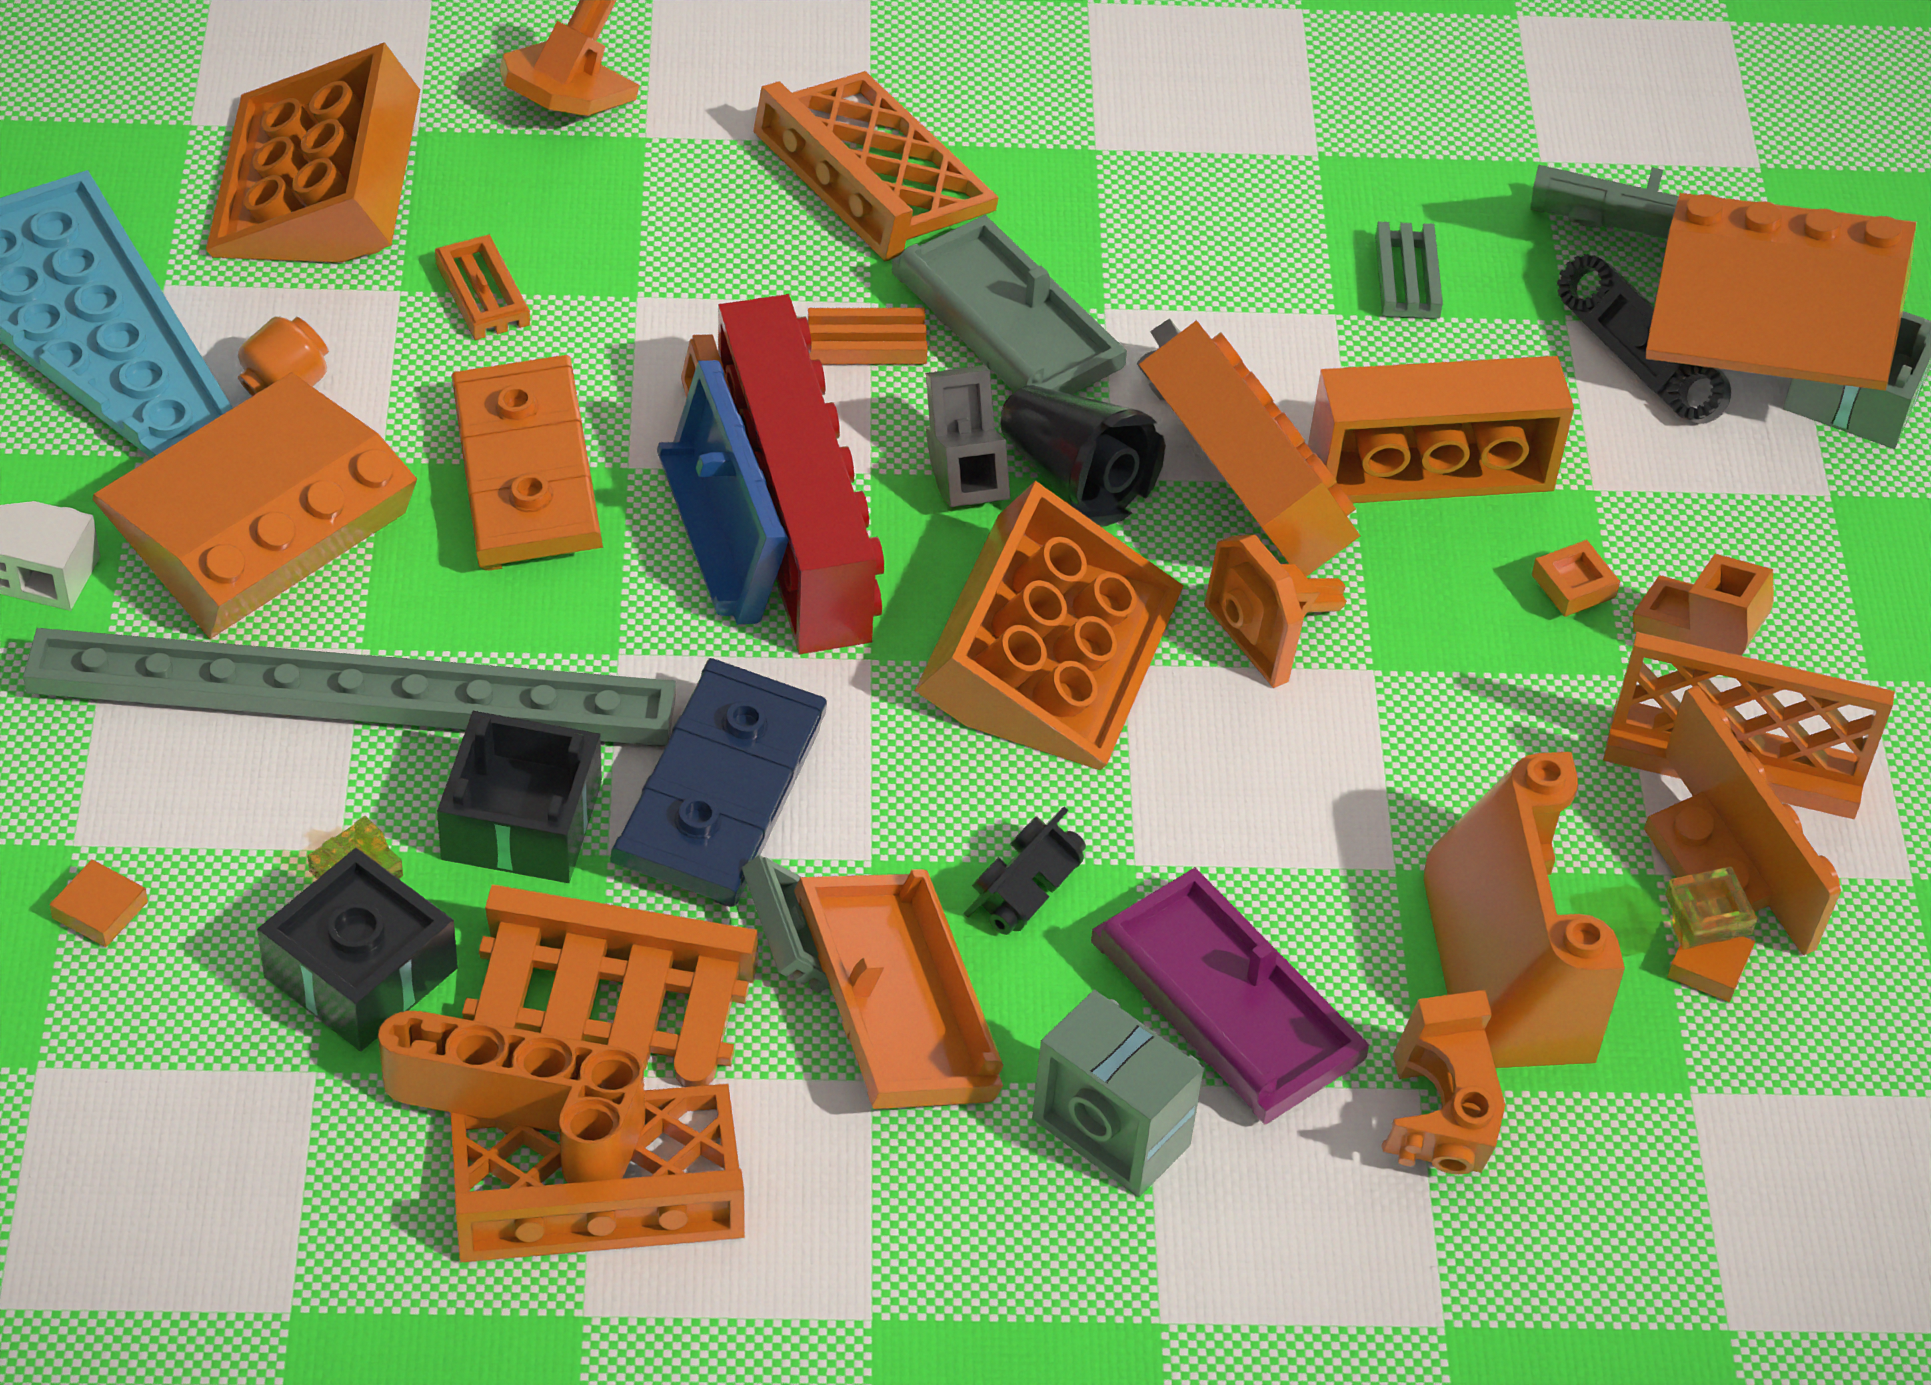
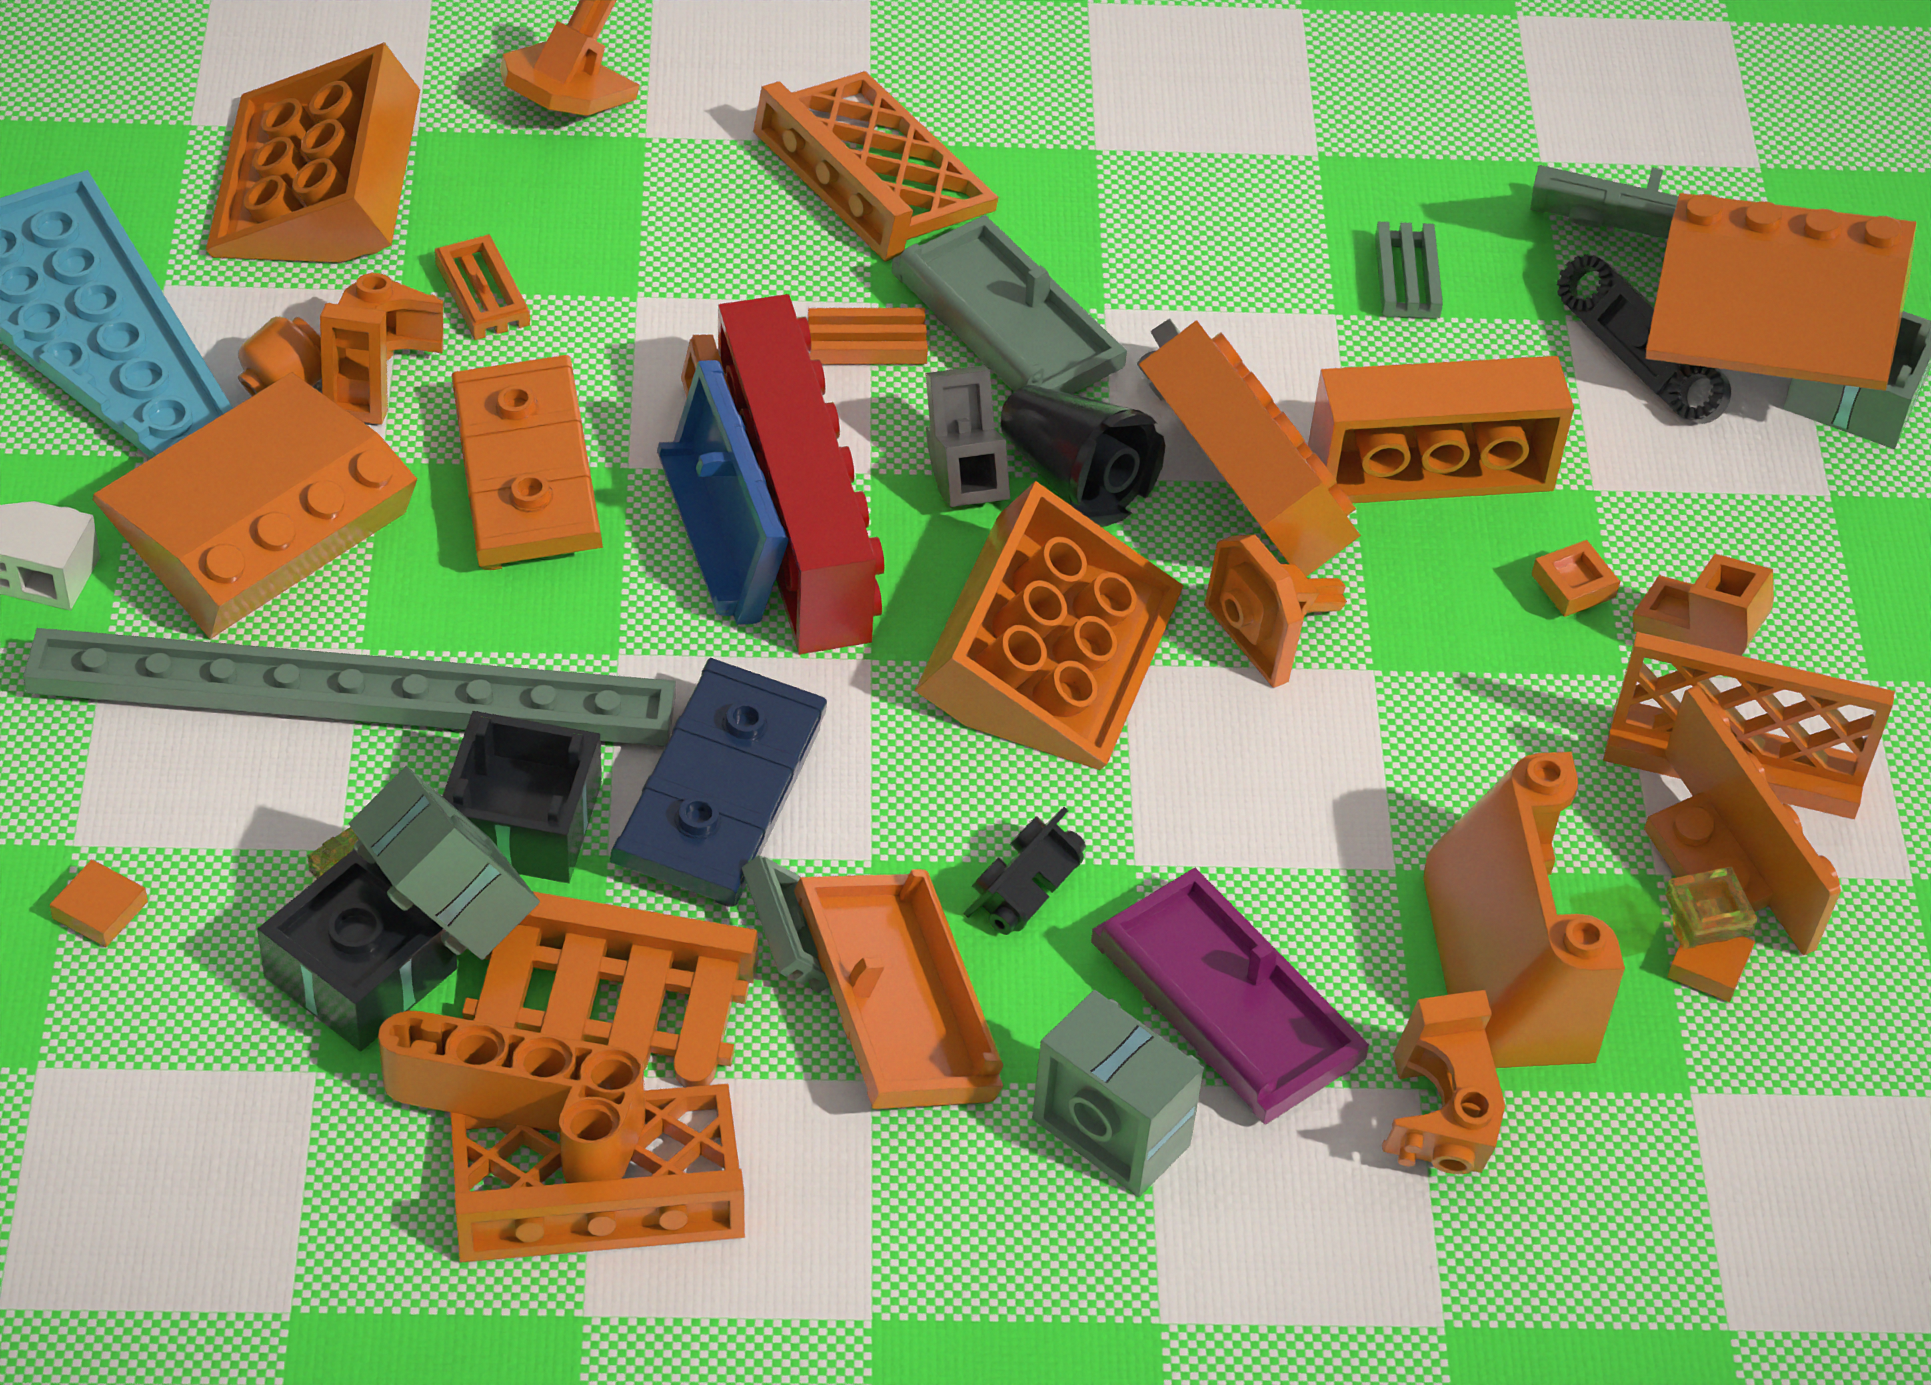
none -> orange tile [320,272,443,425]
none -> sand green container [348,765,540,960]

